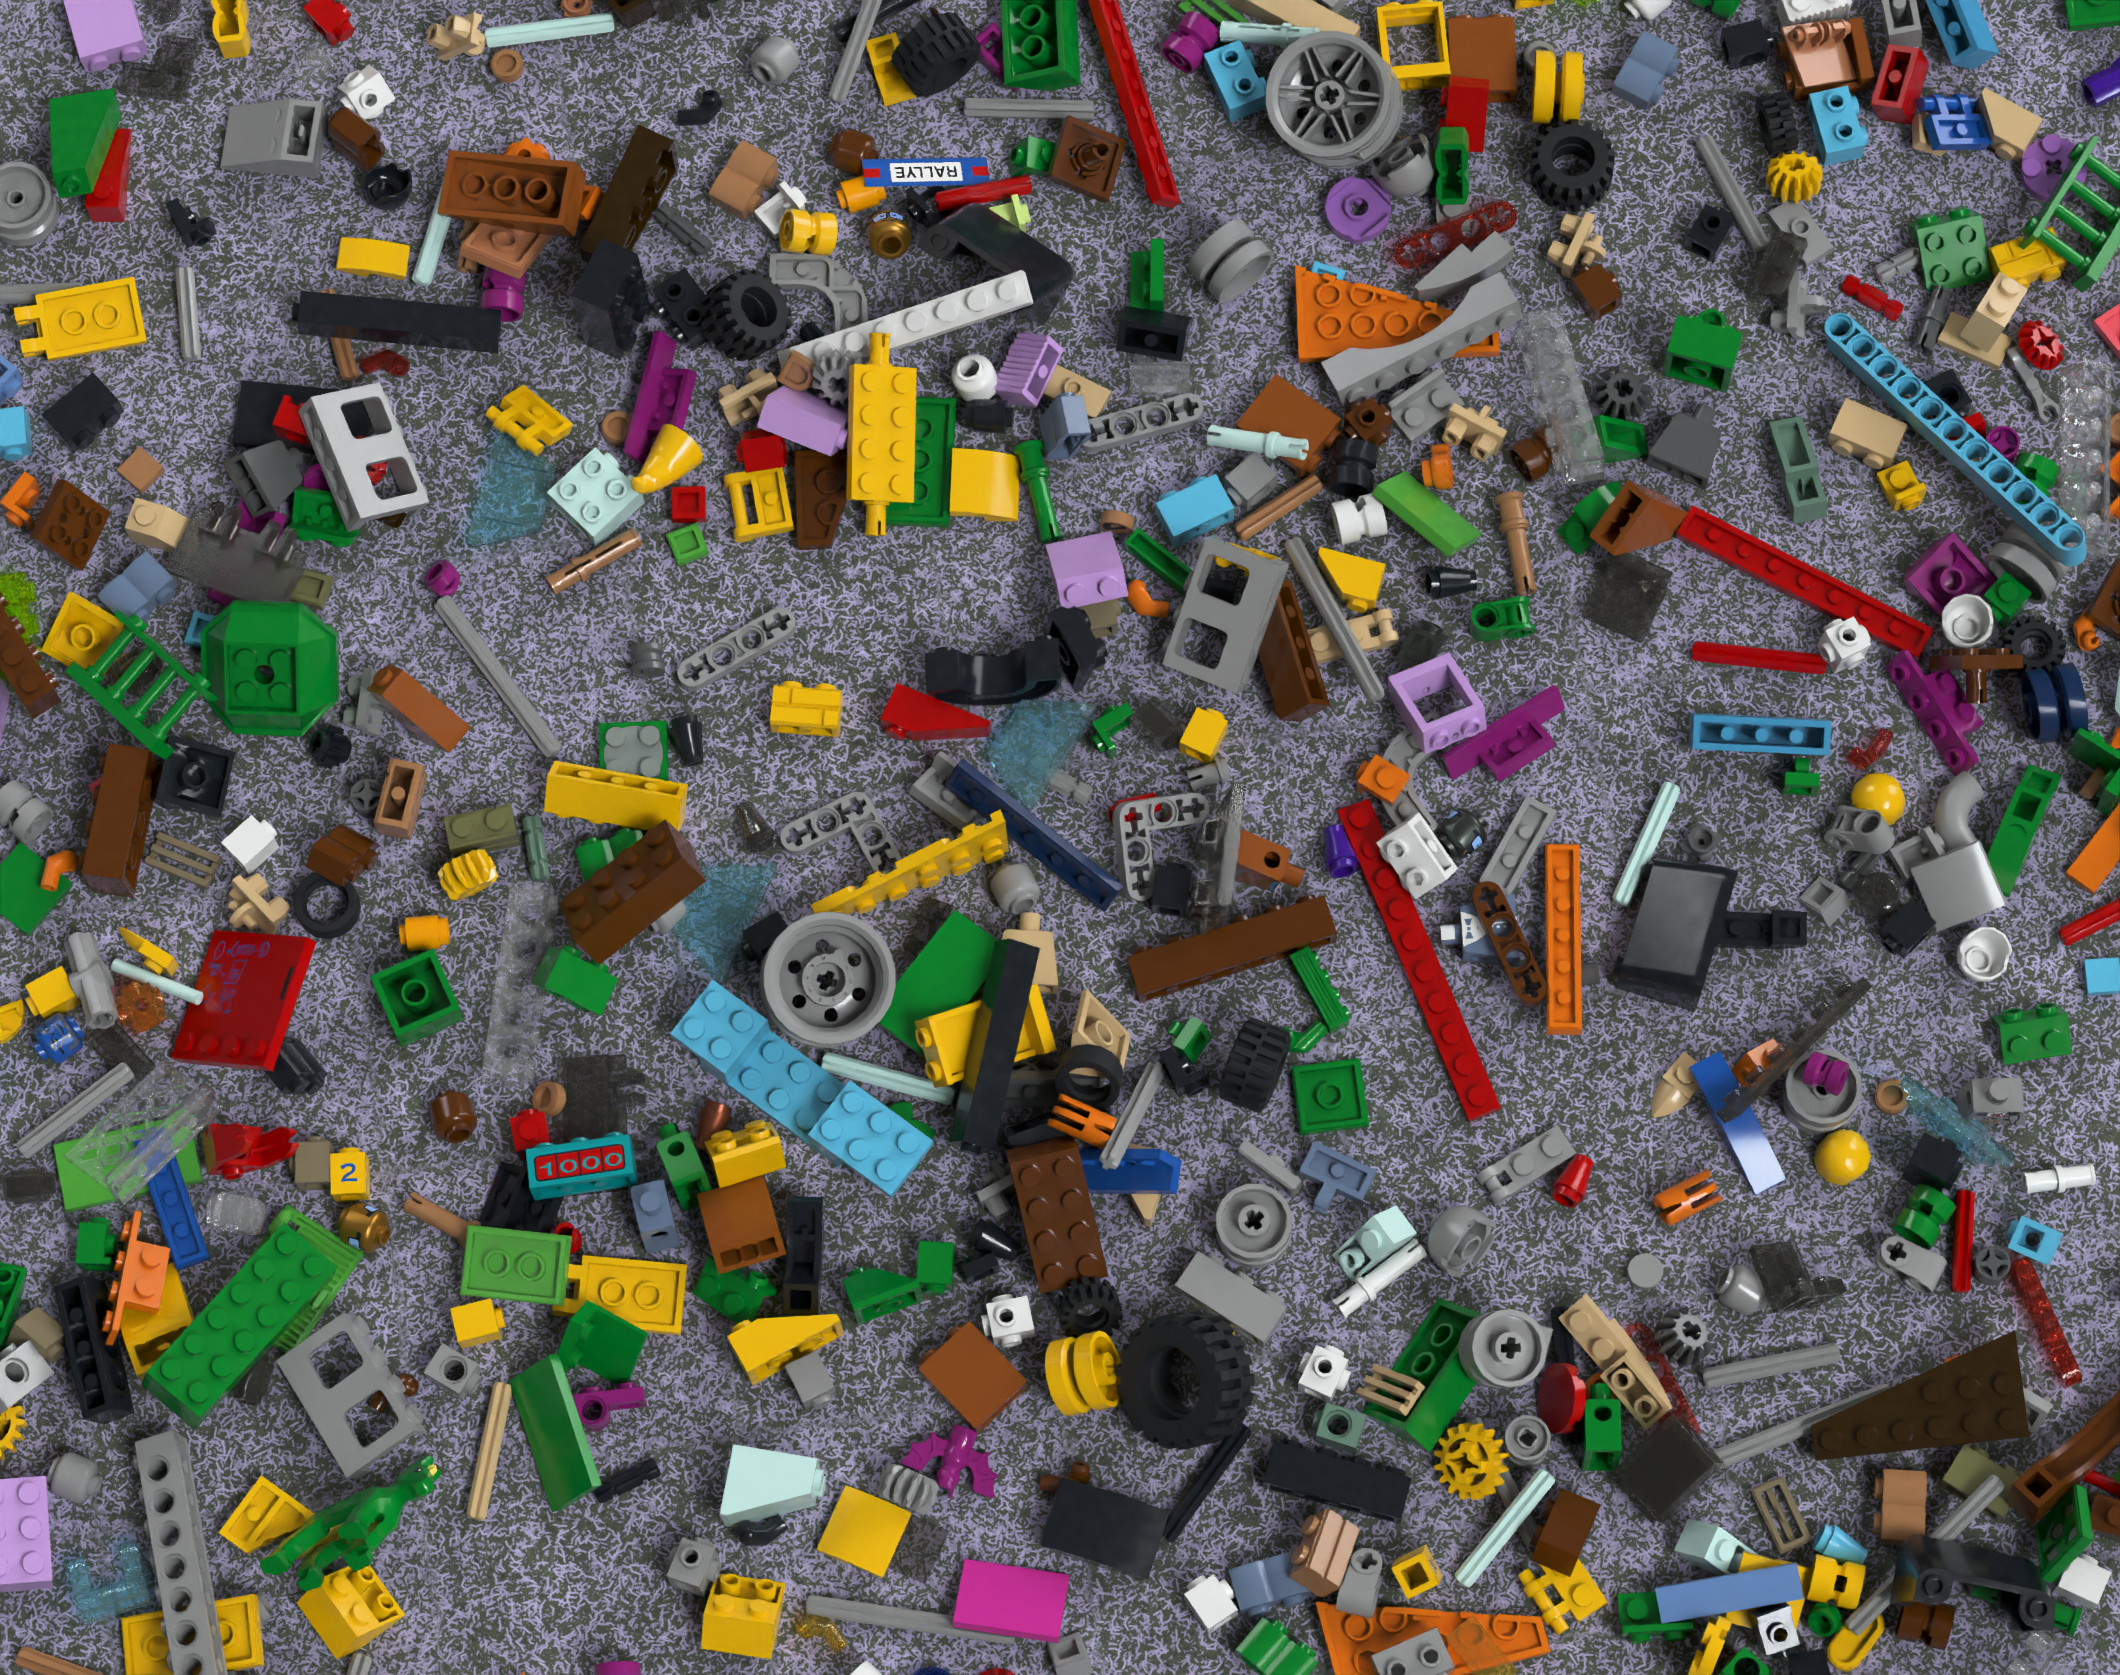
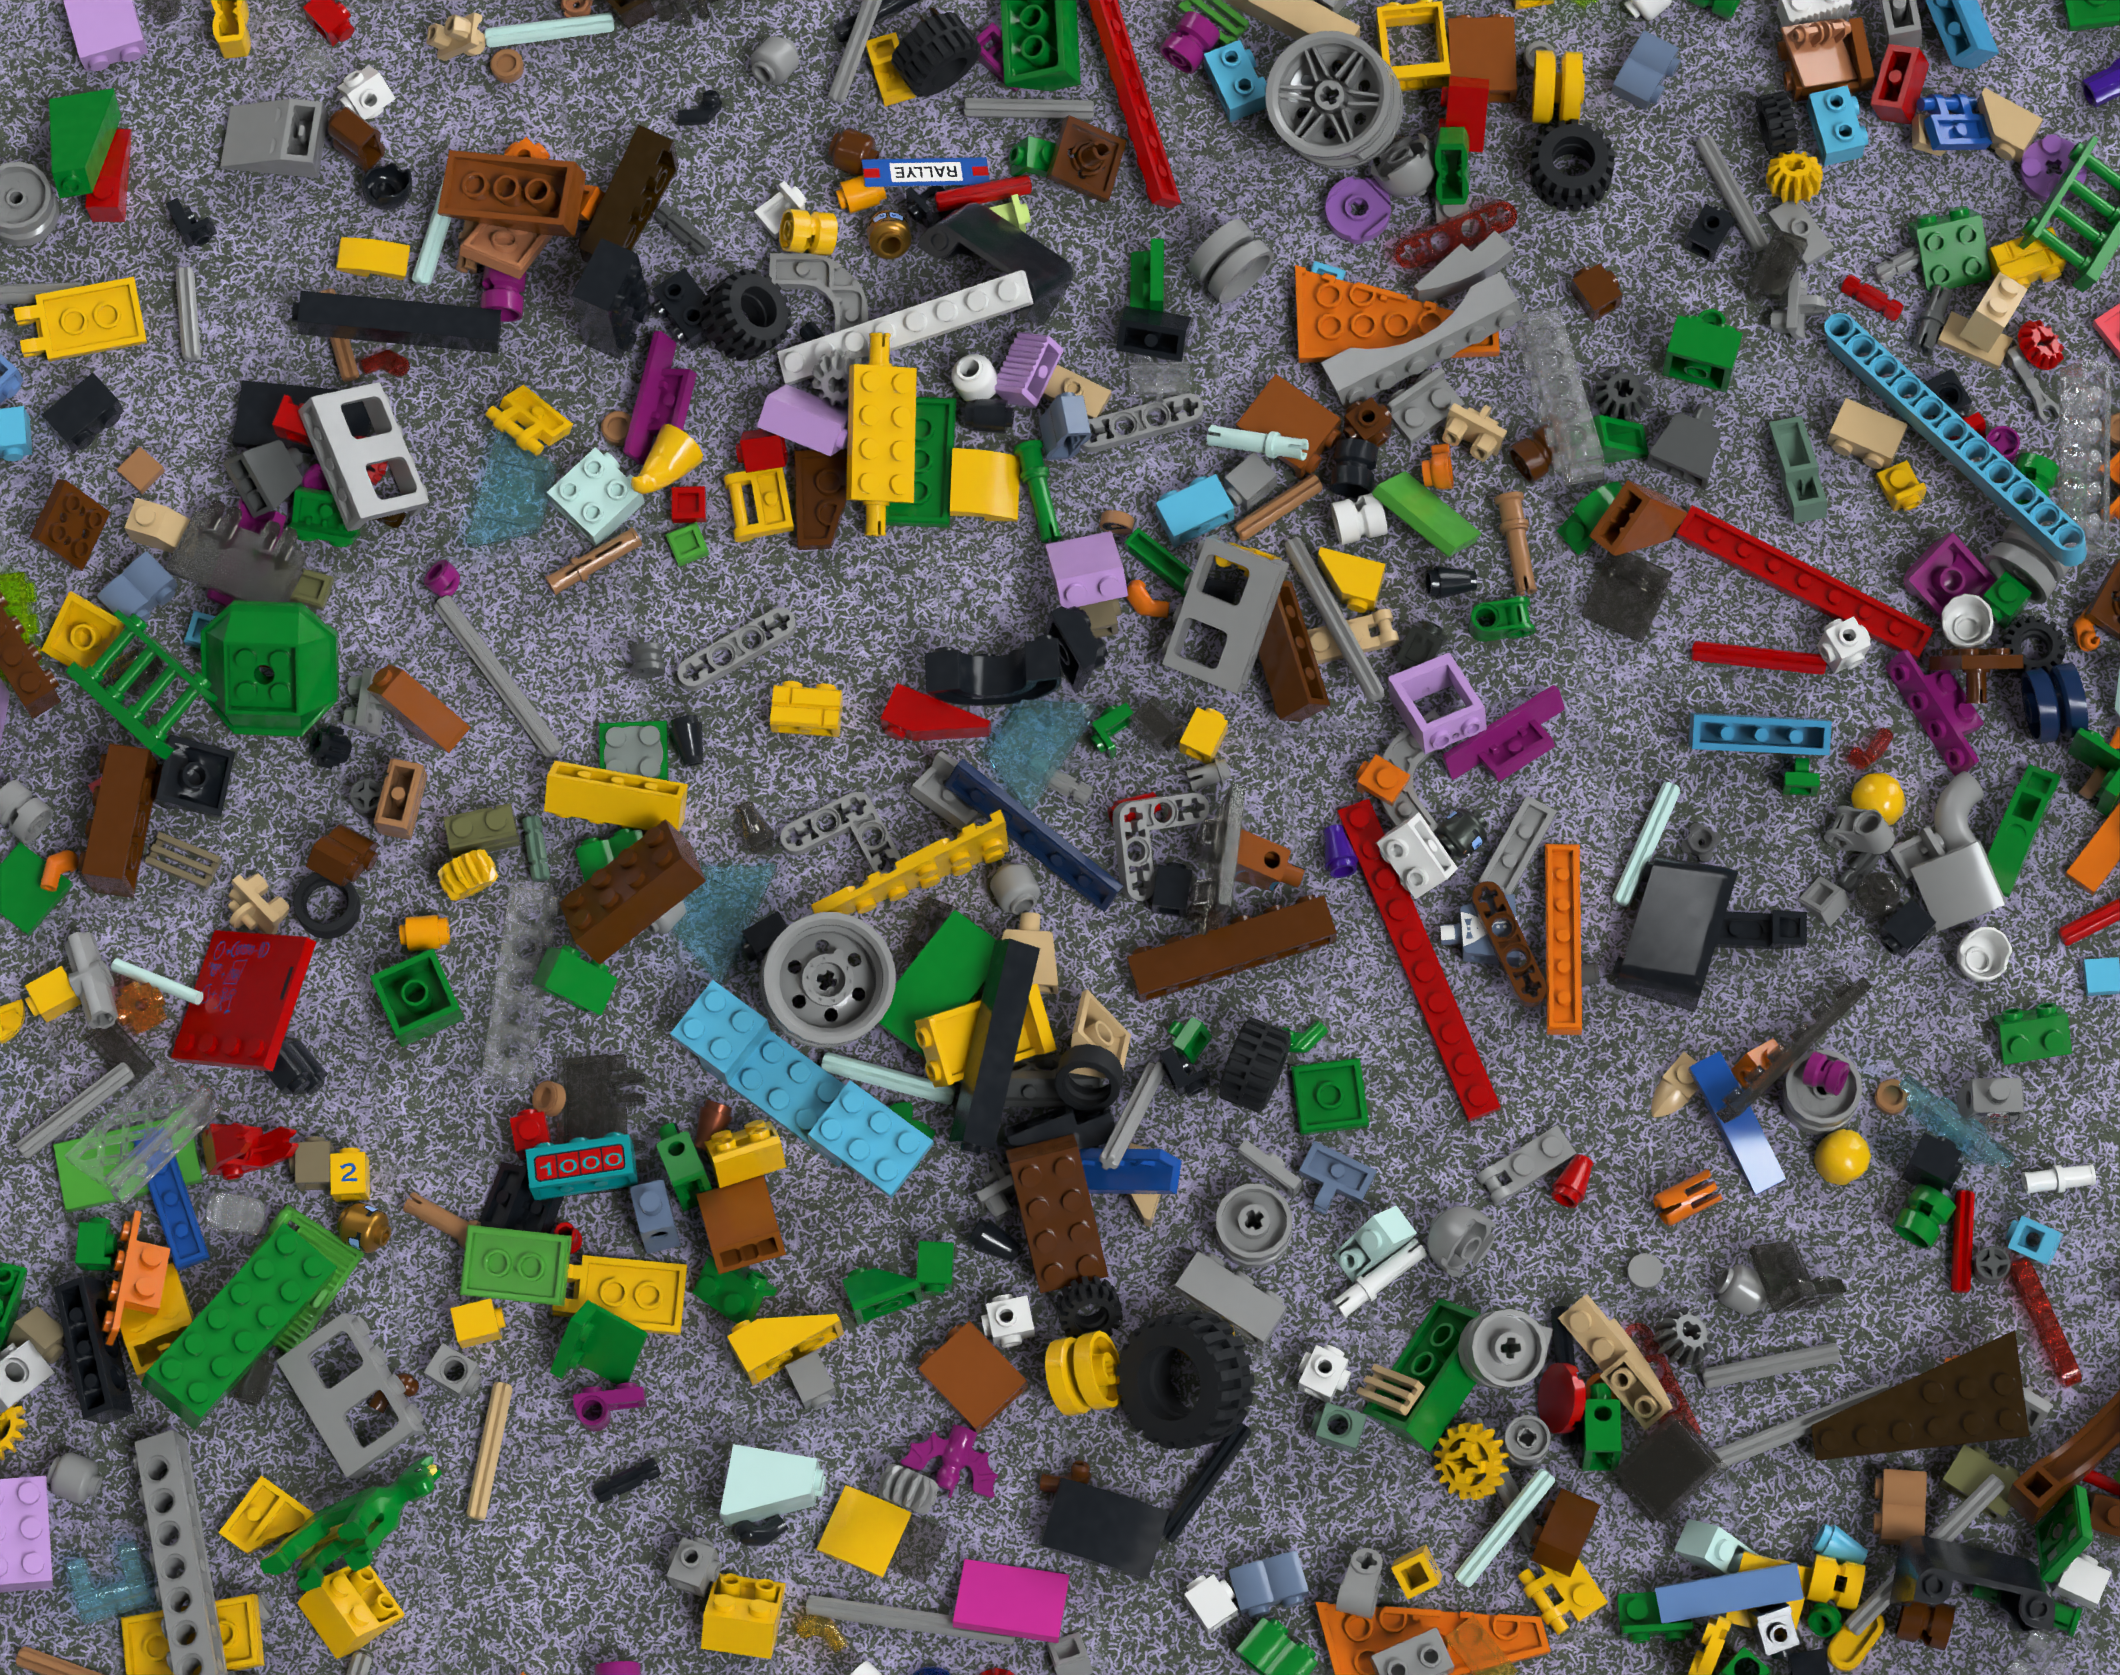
orange bracket [0,471,40,531] -> none
clear smoke brick [3,1167,56,1205] -> none
blue head [32,1013,85,1064] -> none
yellow plate [119,926,179,977] -> none
clear smoke tile [120,35,198,103] -> none
white brick [221,815,279,875] -> none
reddish brown head [428,1090,477,1143] -> none
green tile [509,1354,602,1512] -> none
medium nougat brick [708,140,780,220] -> none
tan hips [718,368,779,427] -> none
medium nougat tile [776,349,815,391] -> none
black arch [783,1196,824,1316] -> none
black plate [961,1251,1000,1285] -> none
orange arm [1046,1093,1117,1149] -> none
light aqua pin [1220,20,1320,49] -> none
black brick [1263,1439,1412,1524] -> none
green piece [1289,946,1351,1034] -> none
medium nougat brick [1290,1509,1359,1597] -> none
tan hips [1547,212,1607,278] -> none
black brick [1720,19,1773,71] -> none
dark tan tile [1749,1475,1813,1556] -> none
light grey piece [1875,1236,1947,1294] -> none

